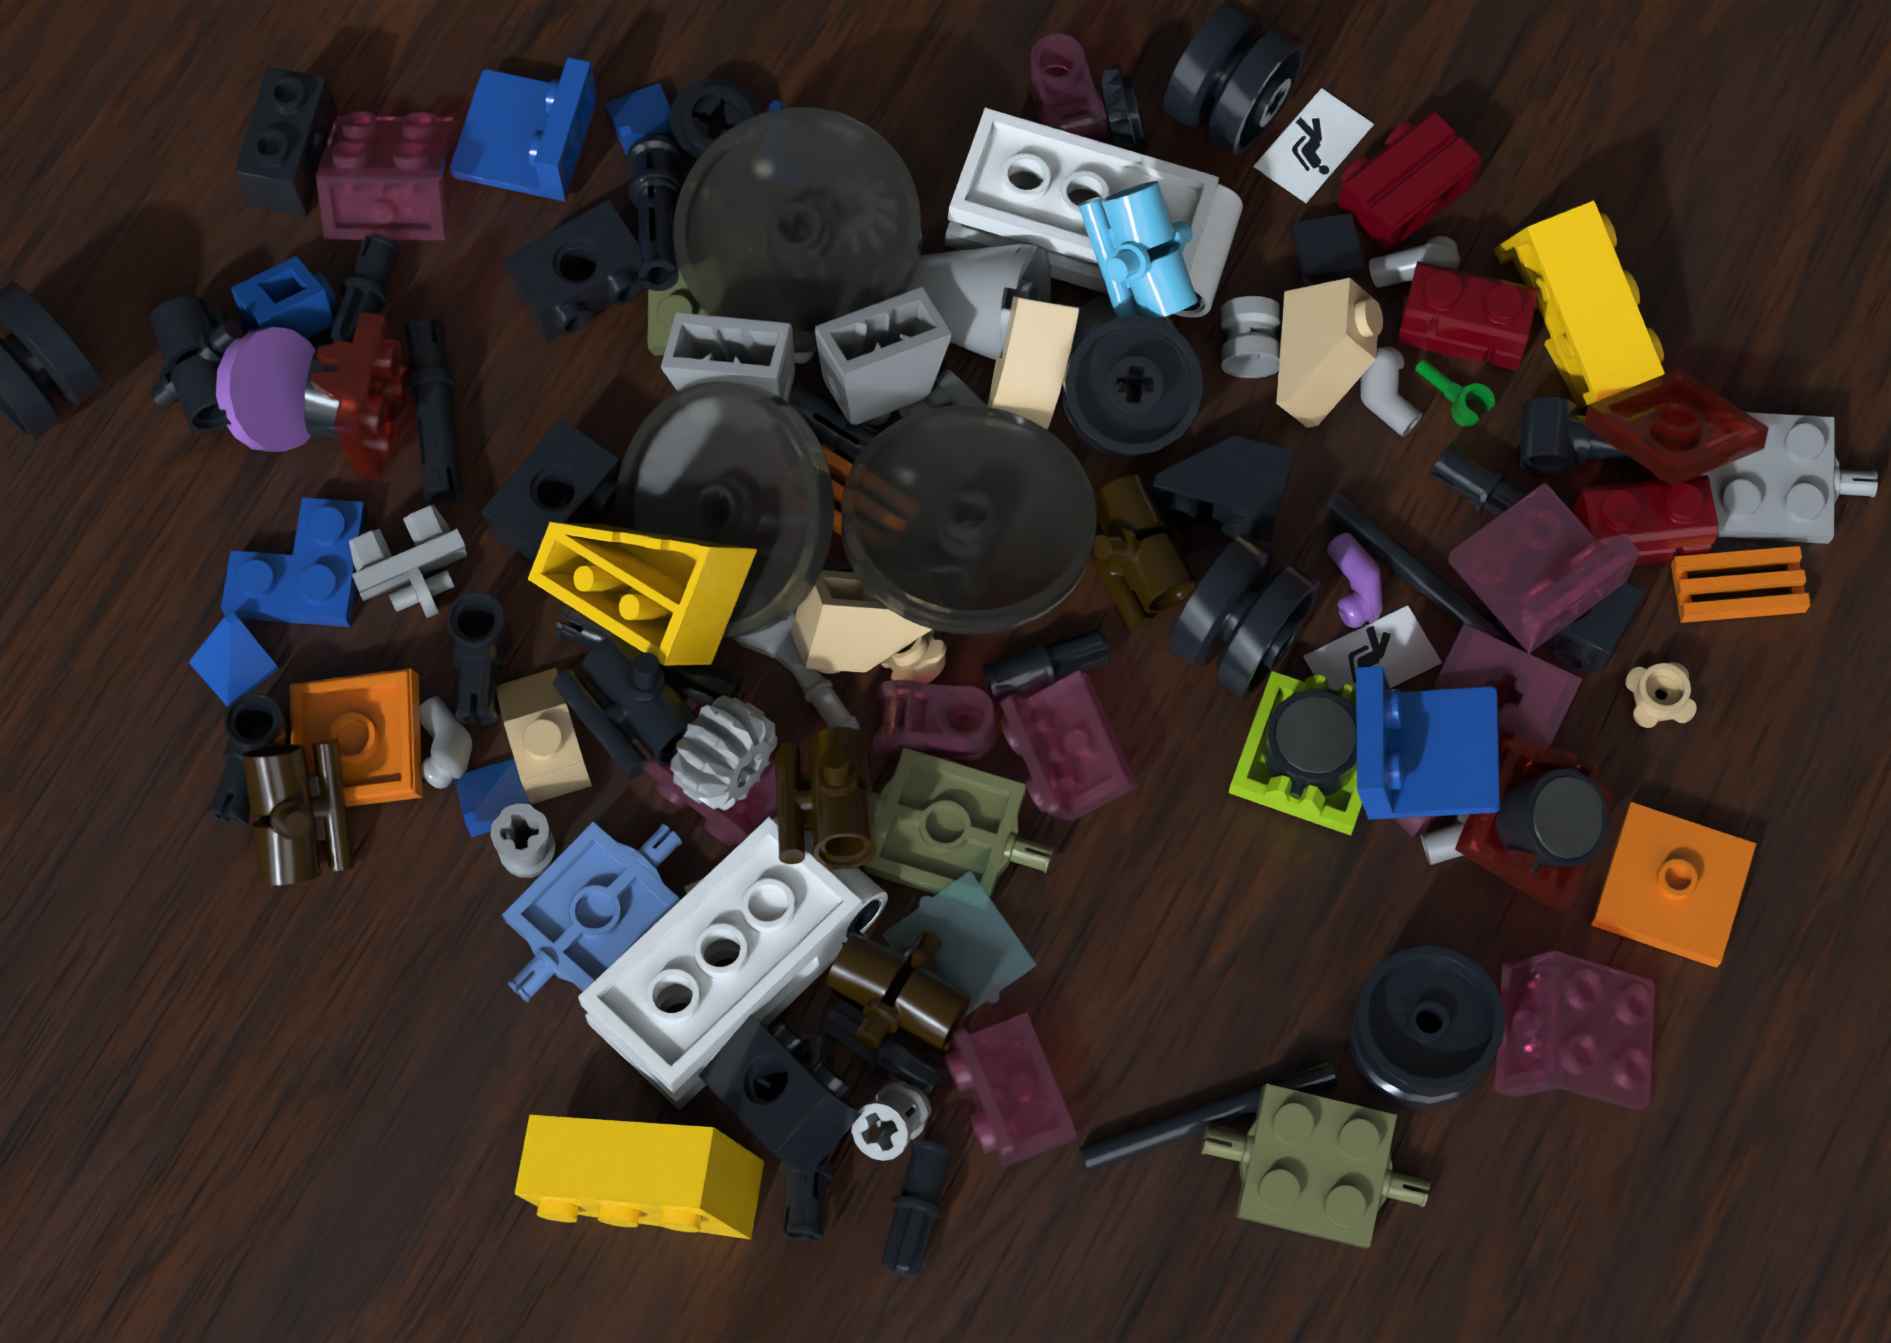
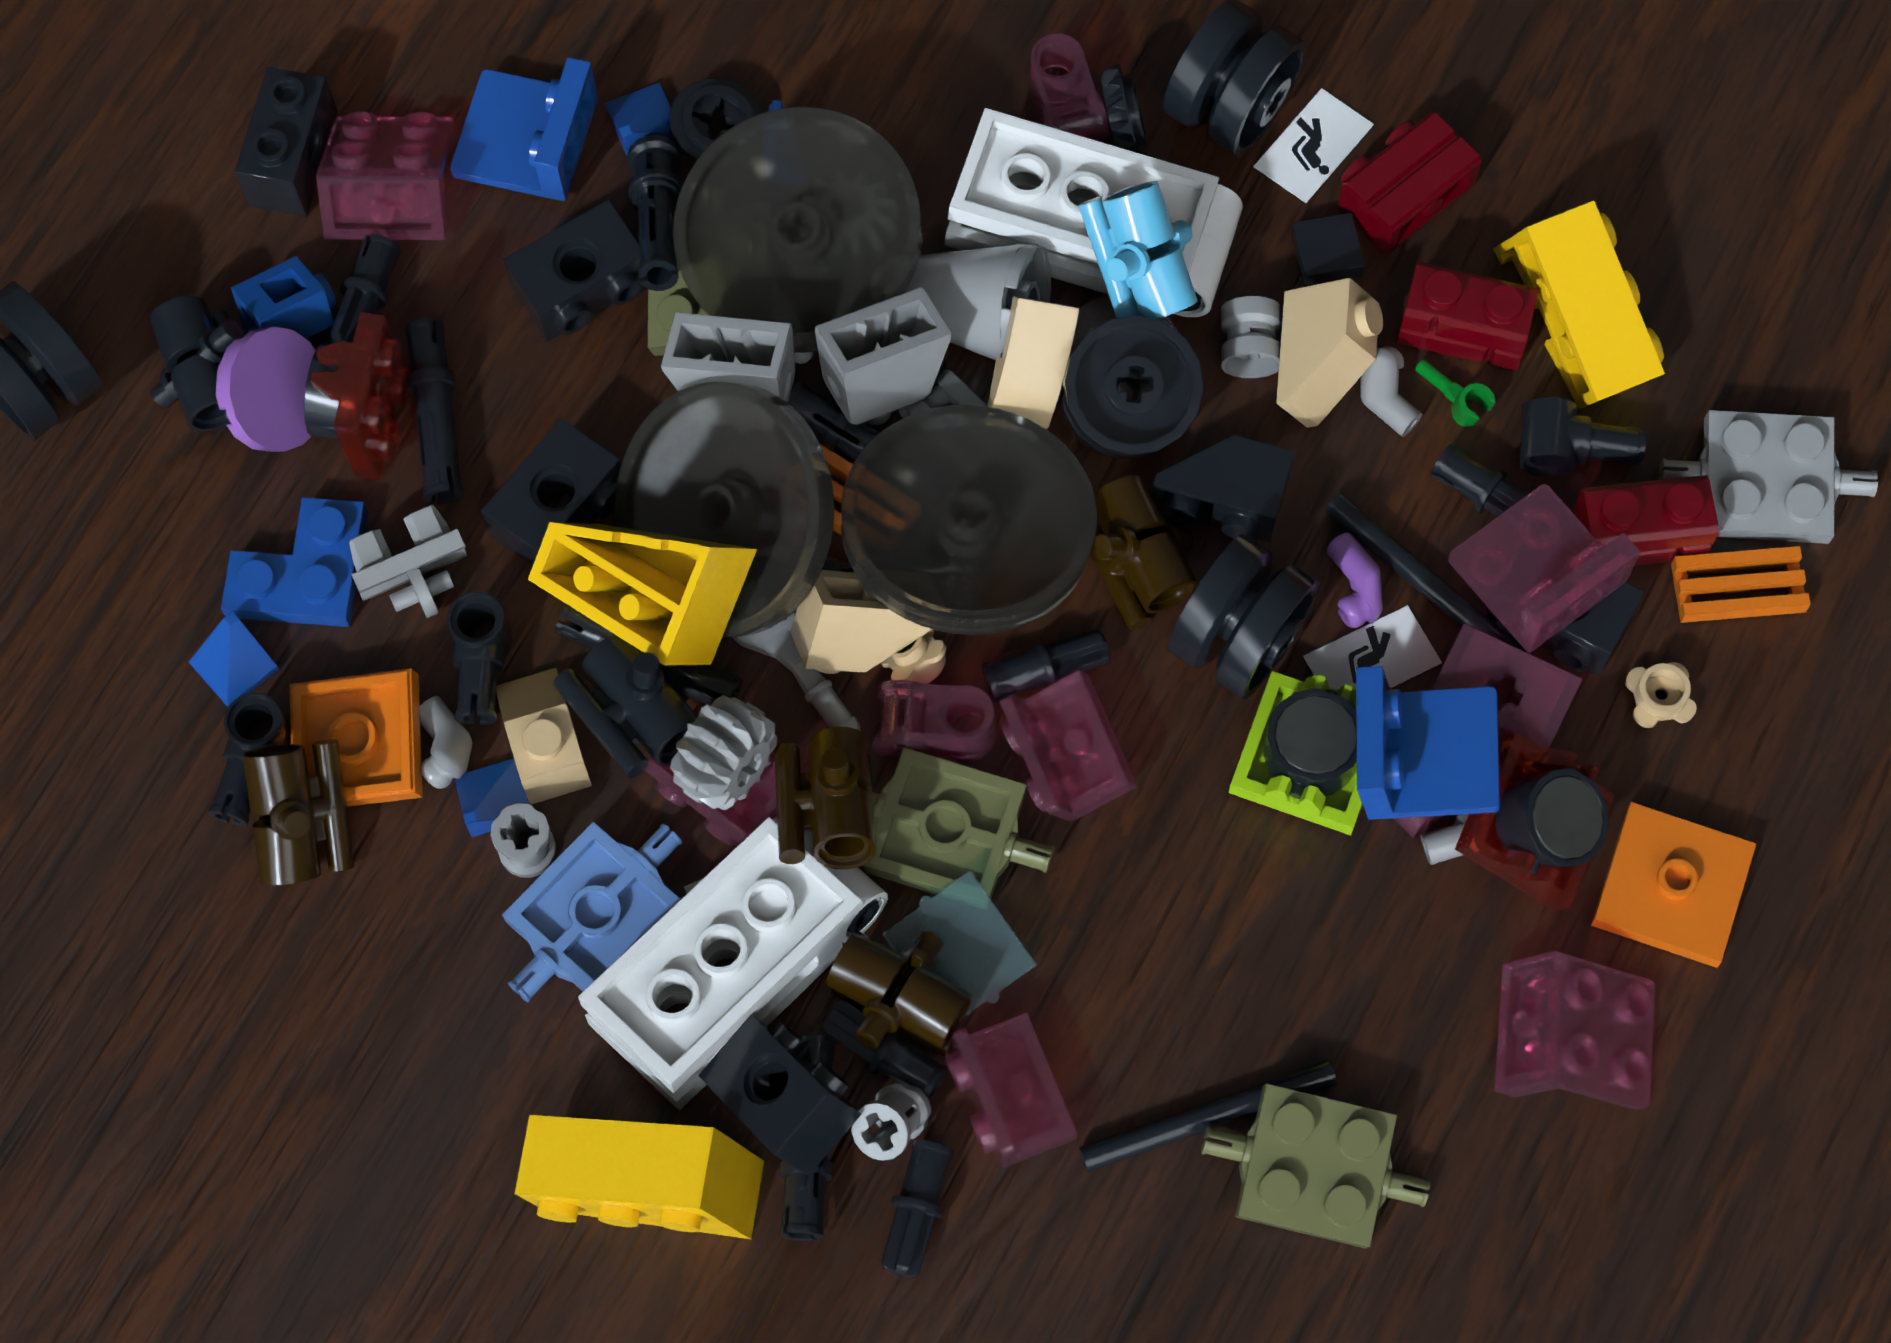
black wheel [1348,945,1506,1111] -> none
light grey arm [1369,236,1461,288] -> none
clear red plate [1585,369,1769,486] -> none

